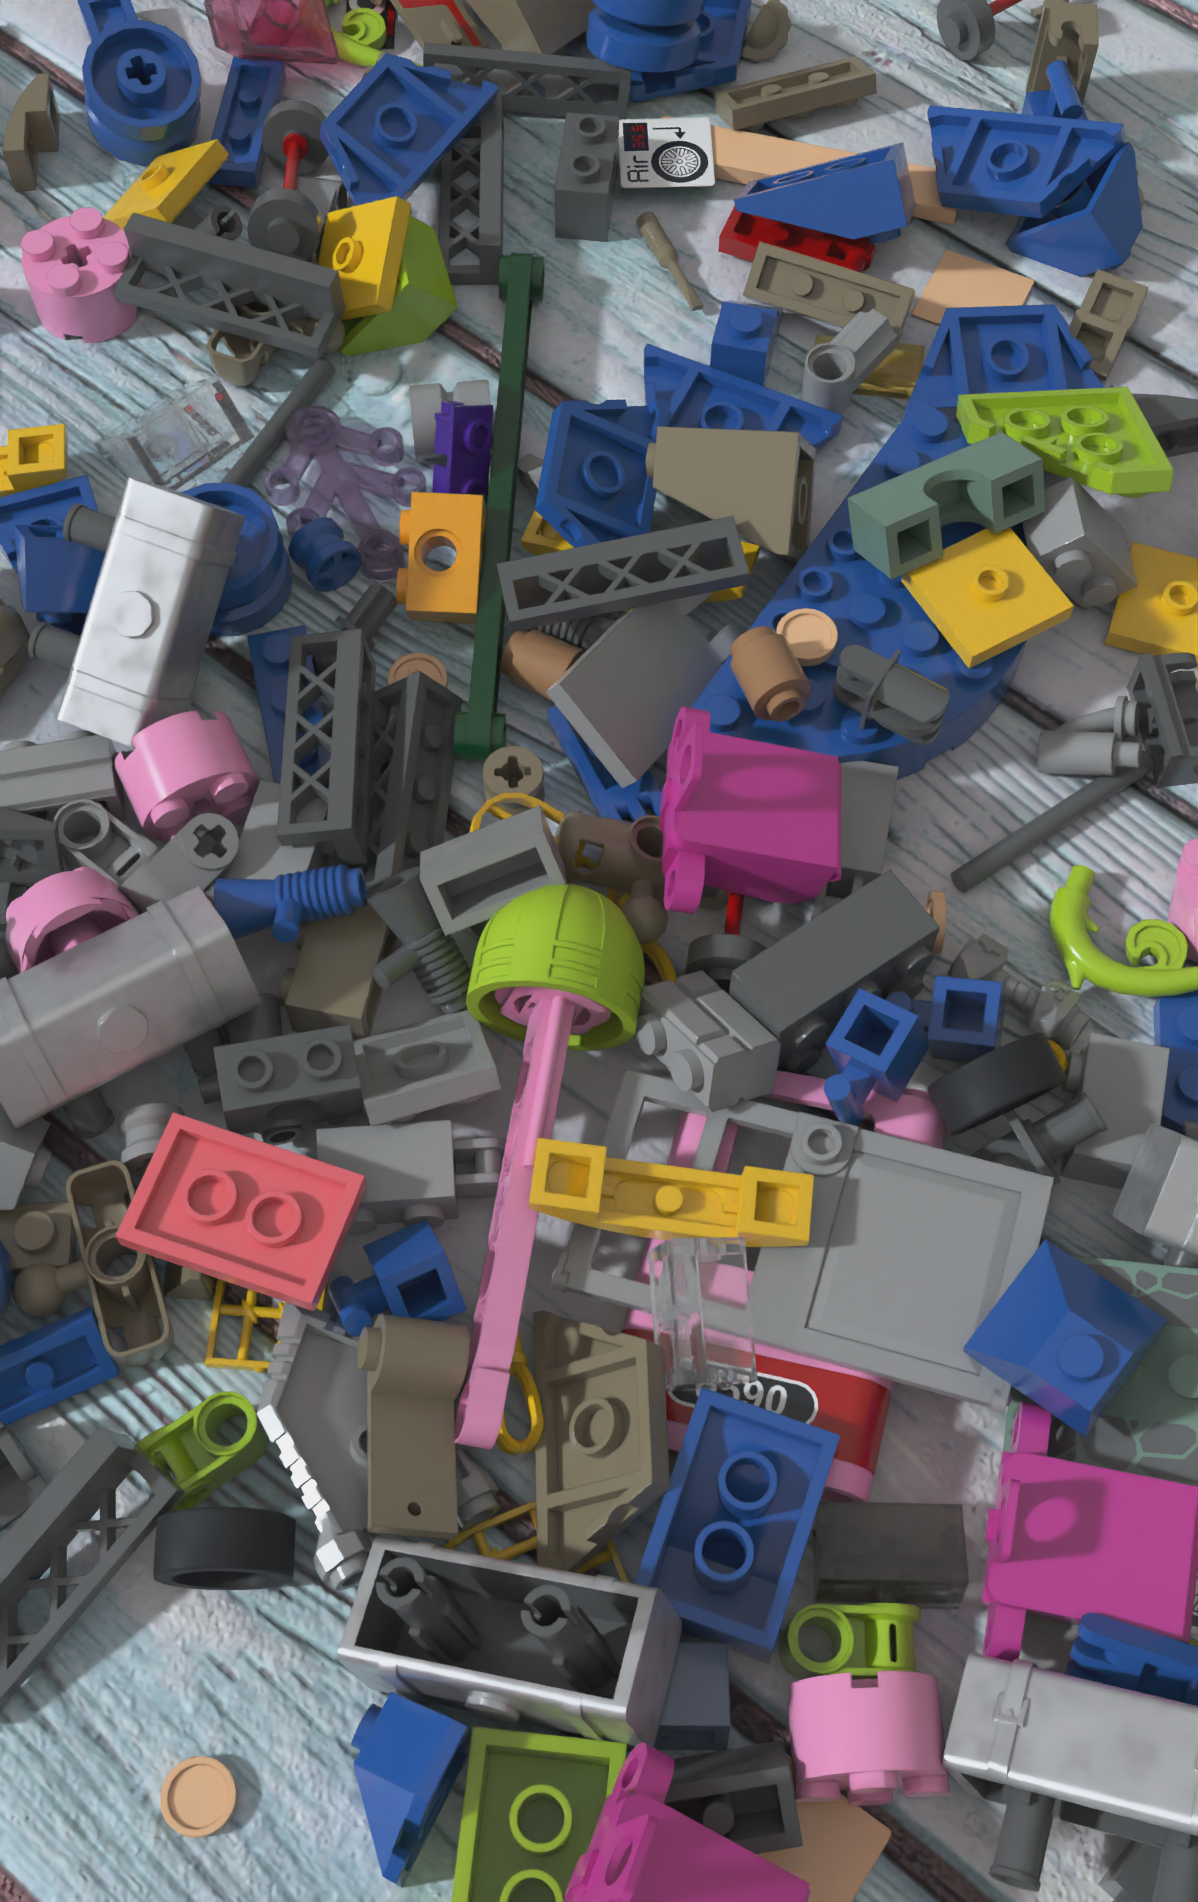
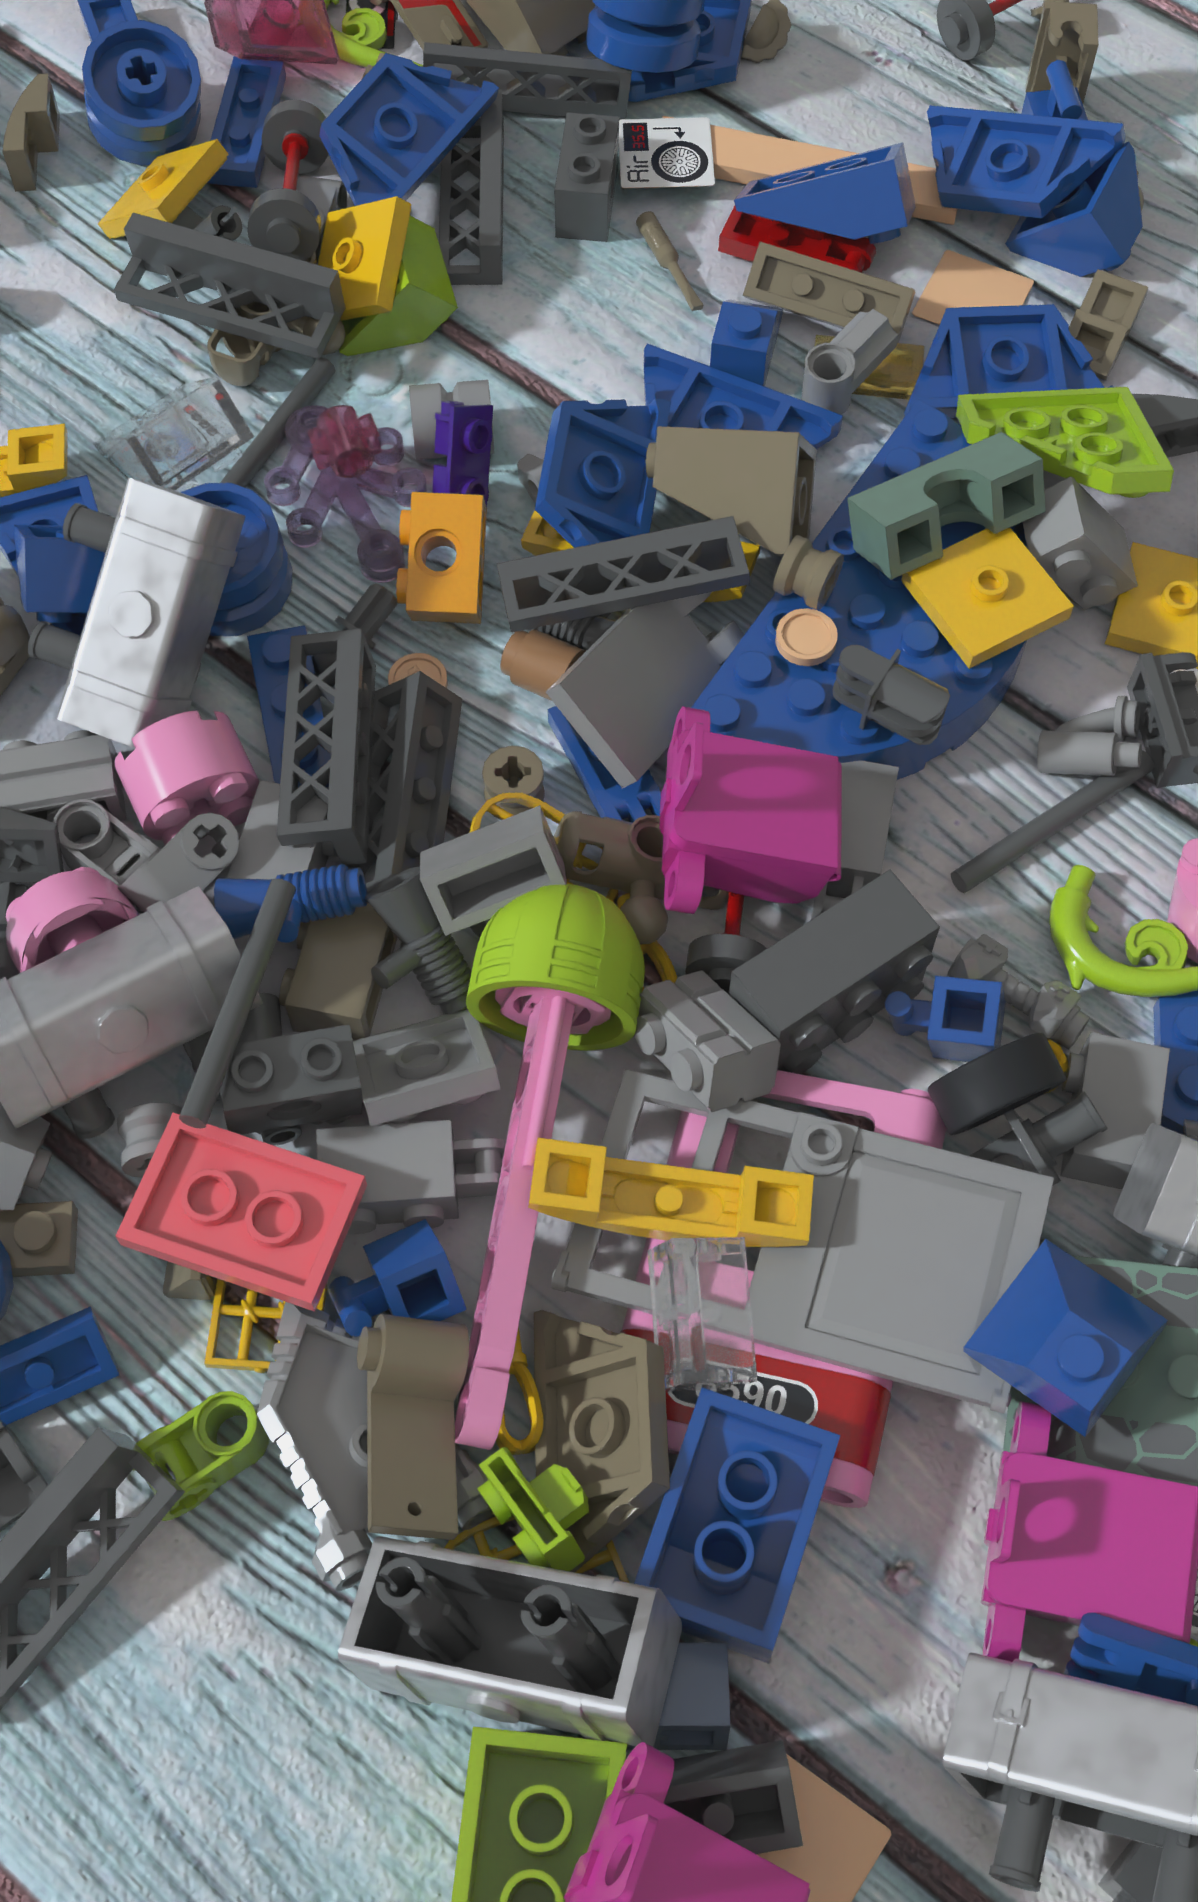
dark tan piece [13,1160,174,1367] -> none
bright pink brick [21,207,142,343] -> none
black tyre [153,1507,296,1590] -> none
light nougat piece [160,1756,238,1838] -> none
blue wheel [288,517,362,592] -> none
blue slope [351,1692,472,1888] -> none
dark green piece [454,252,545,764] -> none
dark tan plate [714,56,877,132] -> none
medium nougat brick [730,626,812,722] -> none
lime piece [778,1603,922,1680] -> none
bright pink brick [788,1671,950,1806] -> none
clear smoke hinge [812,1501,969,1609] -> none
blue brick [824,988,930,1126] -> none
light nougat piece [925,891,946,954] -> none
none -> dark grey bar [179,879,296,1129]
none -> clear pink gear [307,405,382,478]
none -> lime piece [477,1447,589,1572]
none -> dark tan wheel [773,535,844,610]

